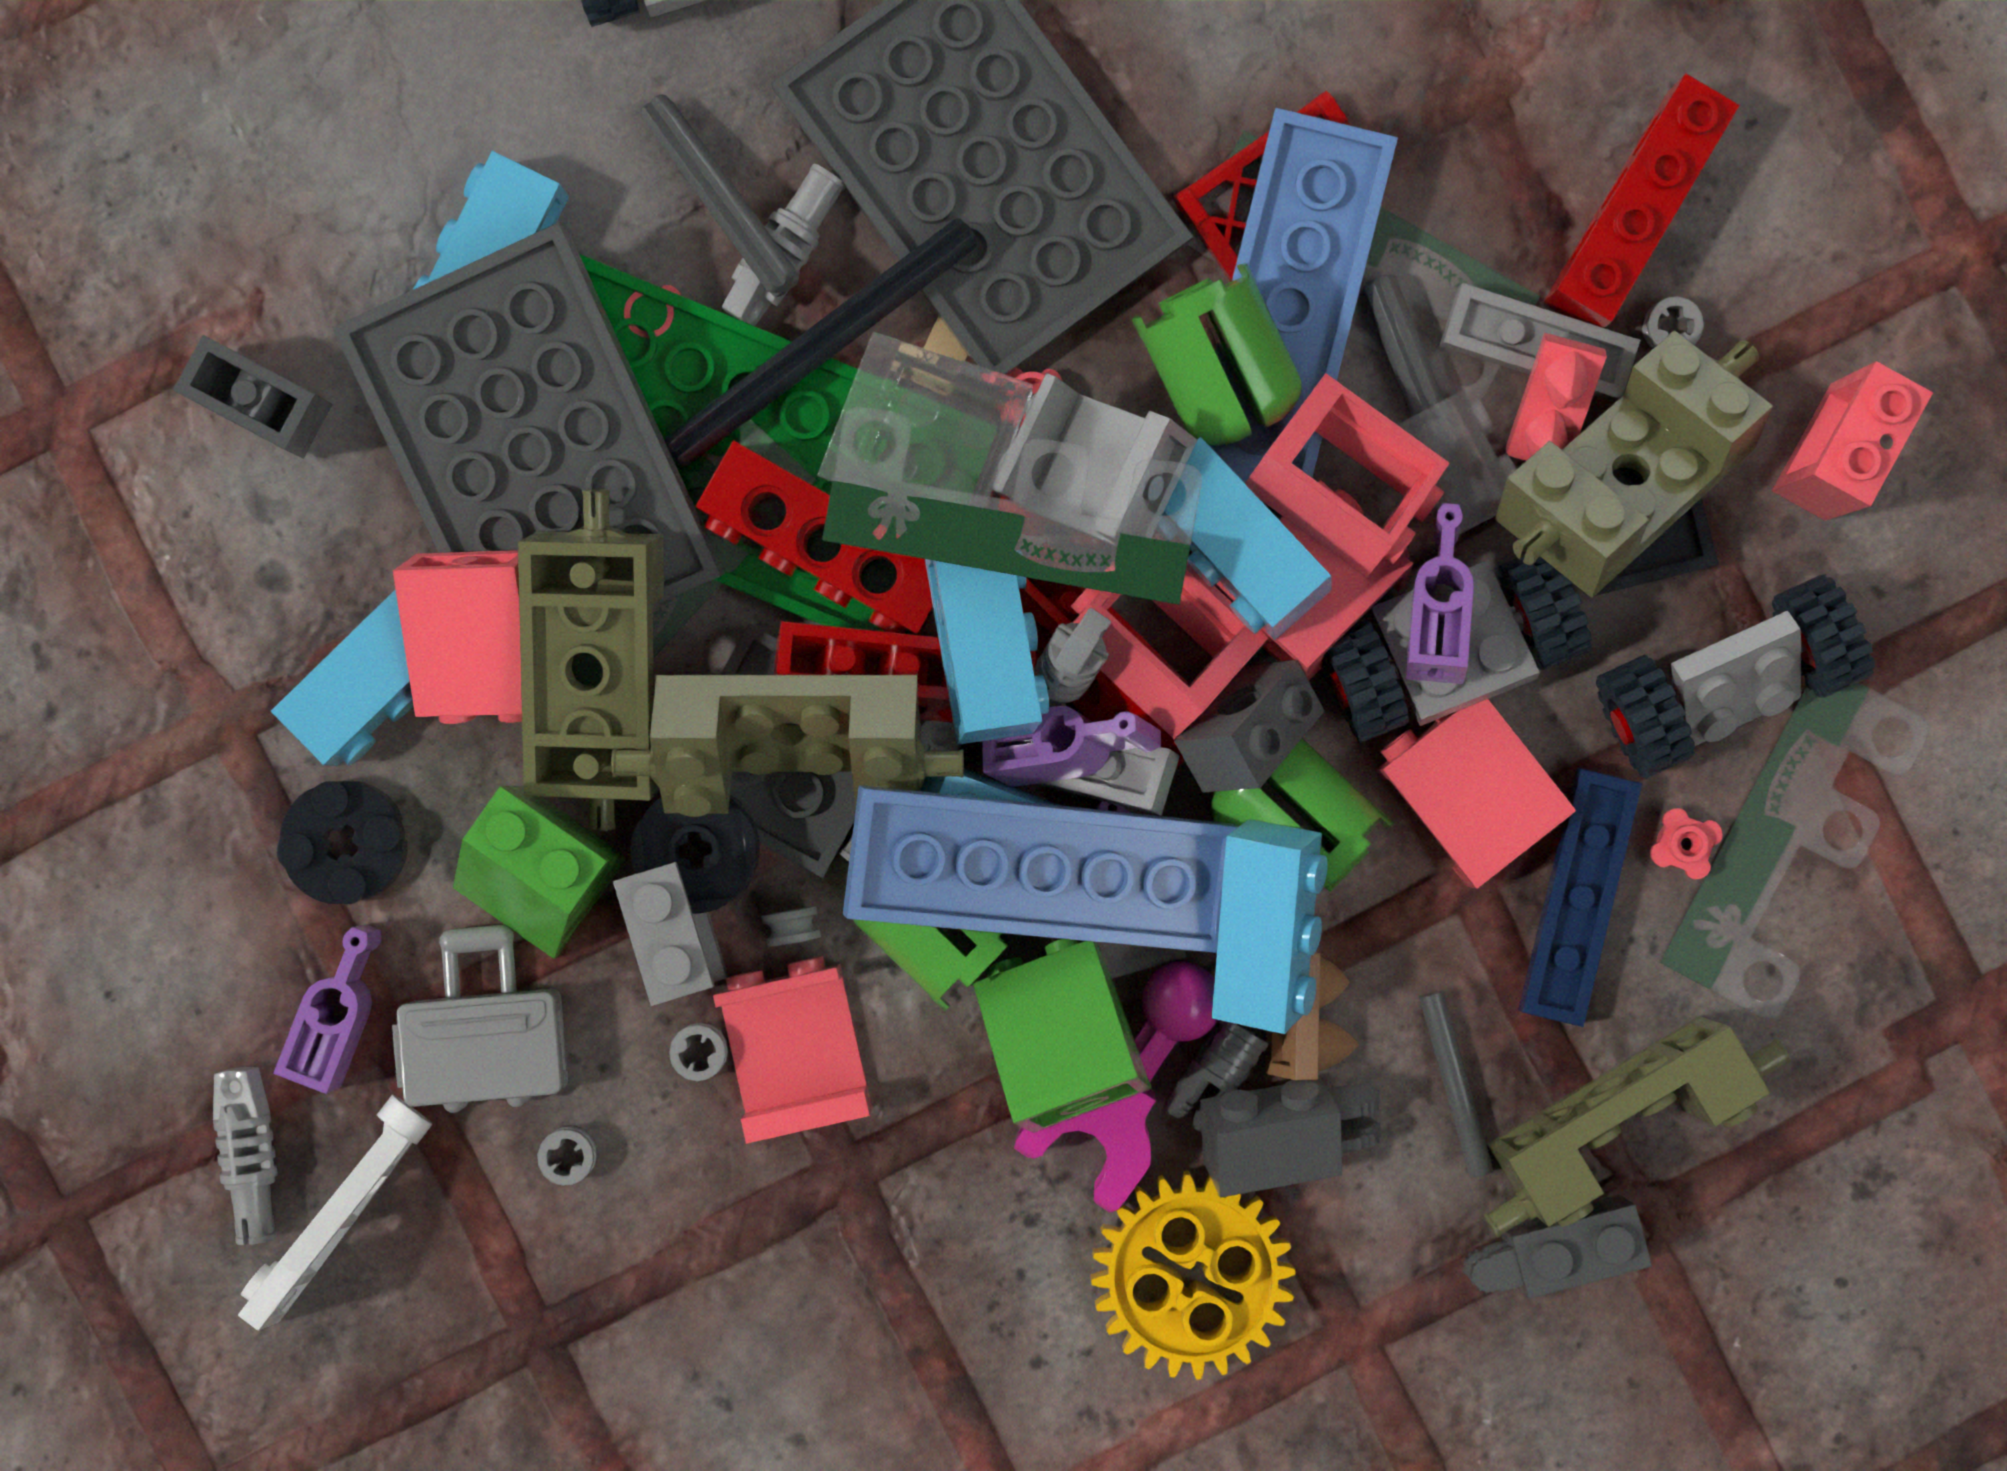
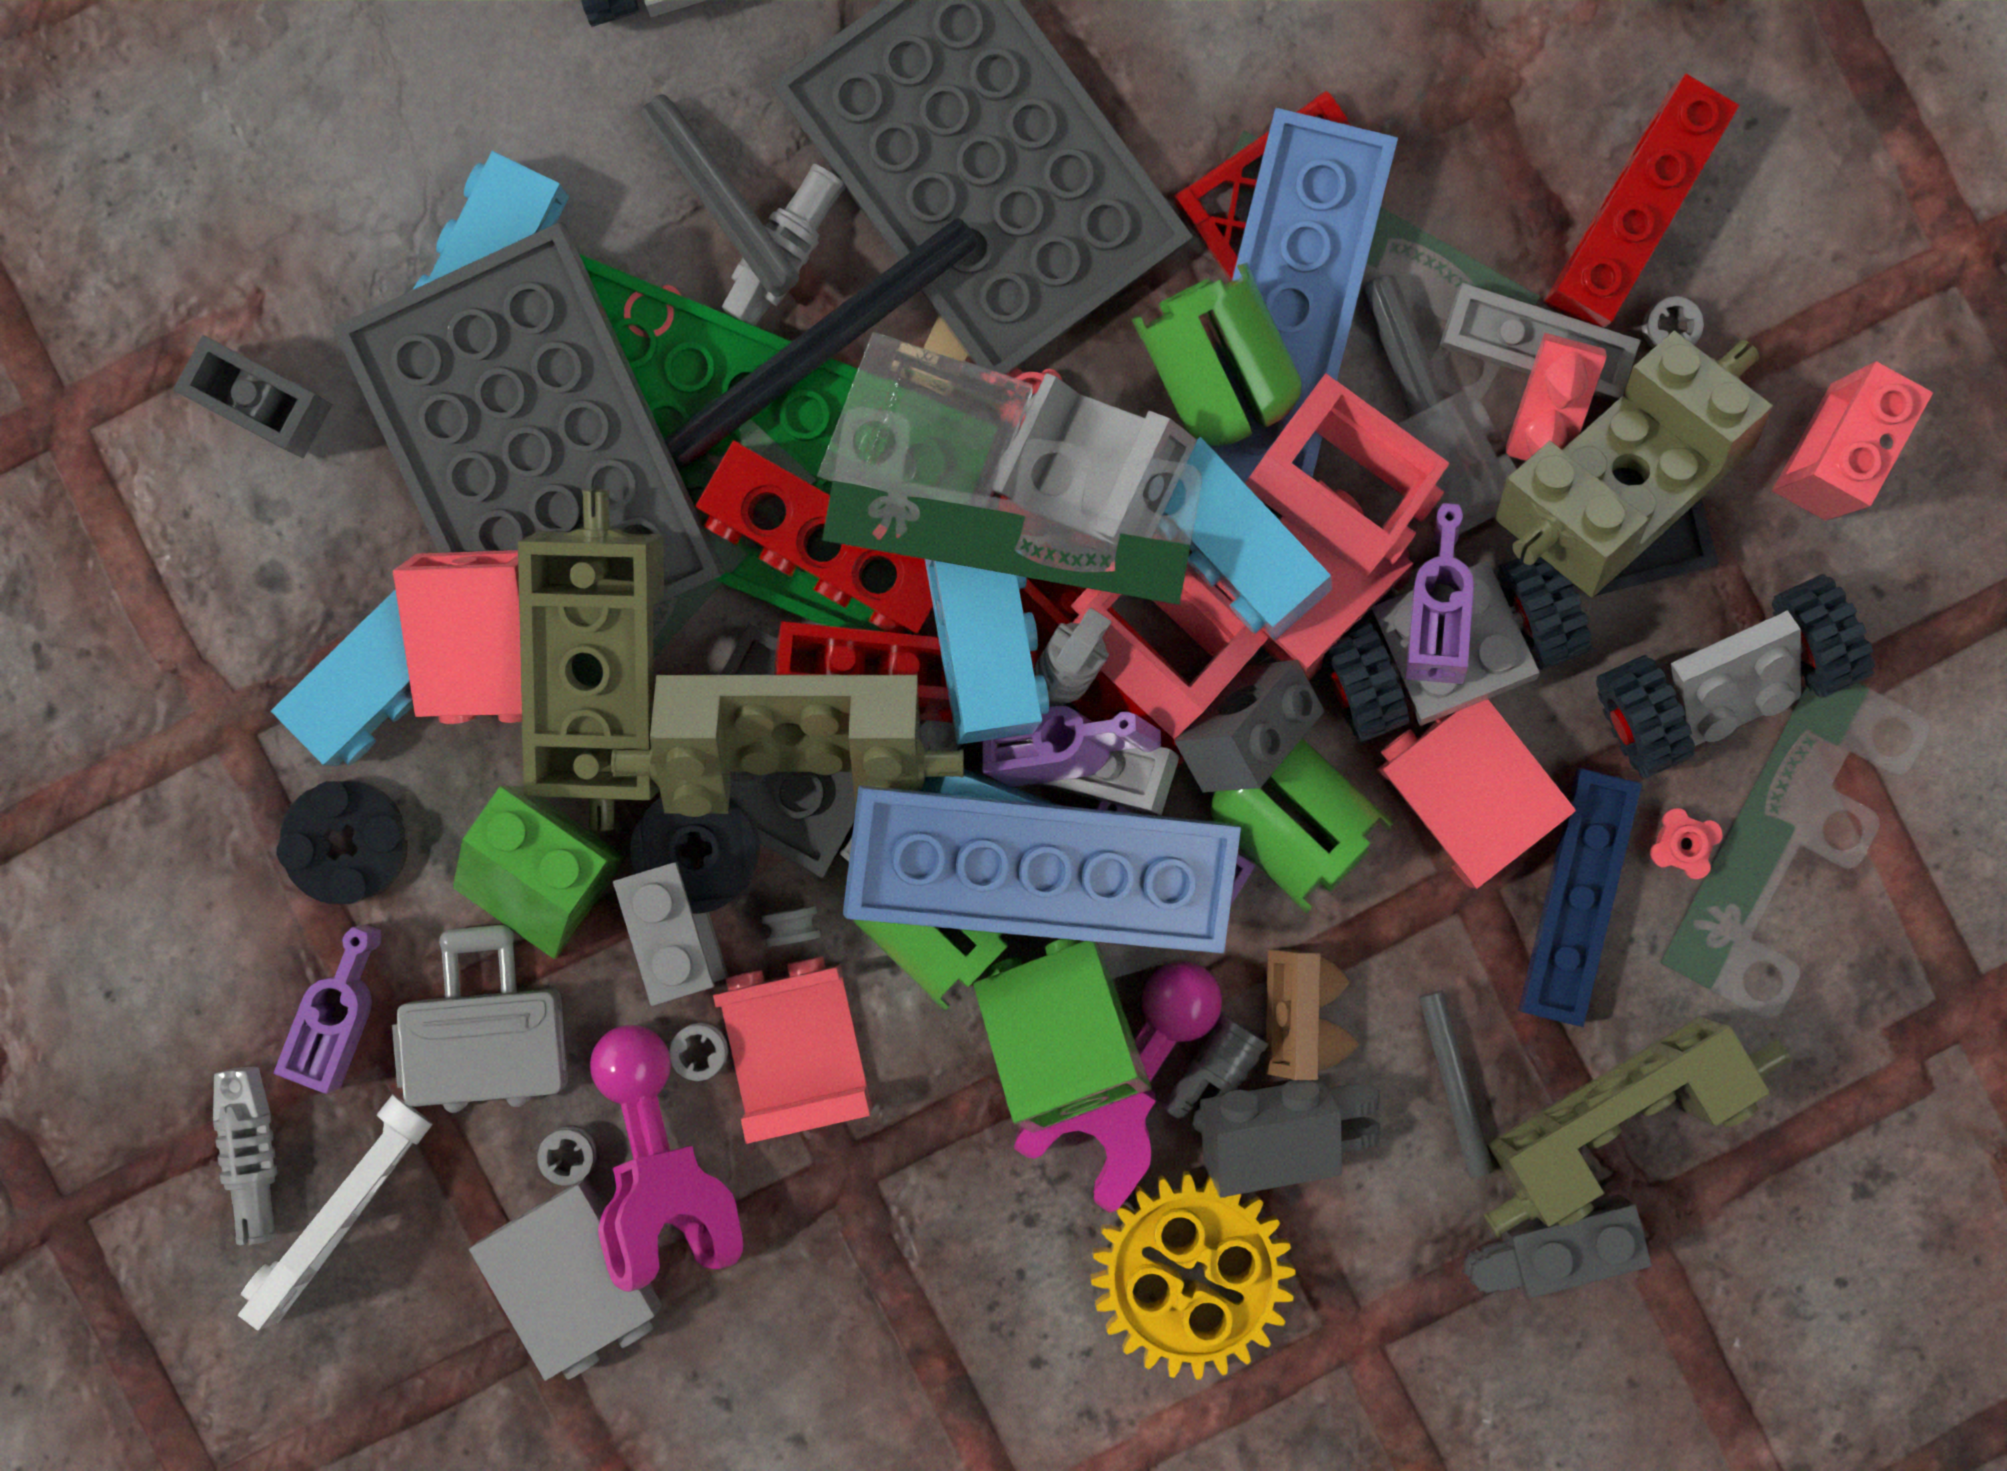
medium azure brick [1212,819,1328,1034] -> none
none -> light grey brick [469,1176,662,1381]
none -> dark pink piece [590,1025,743,1292]

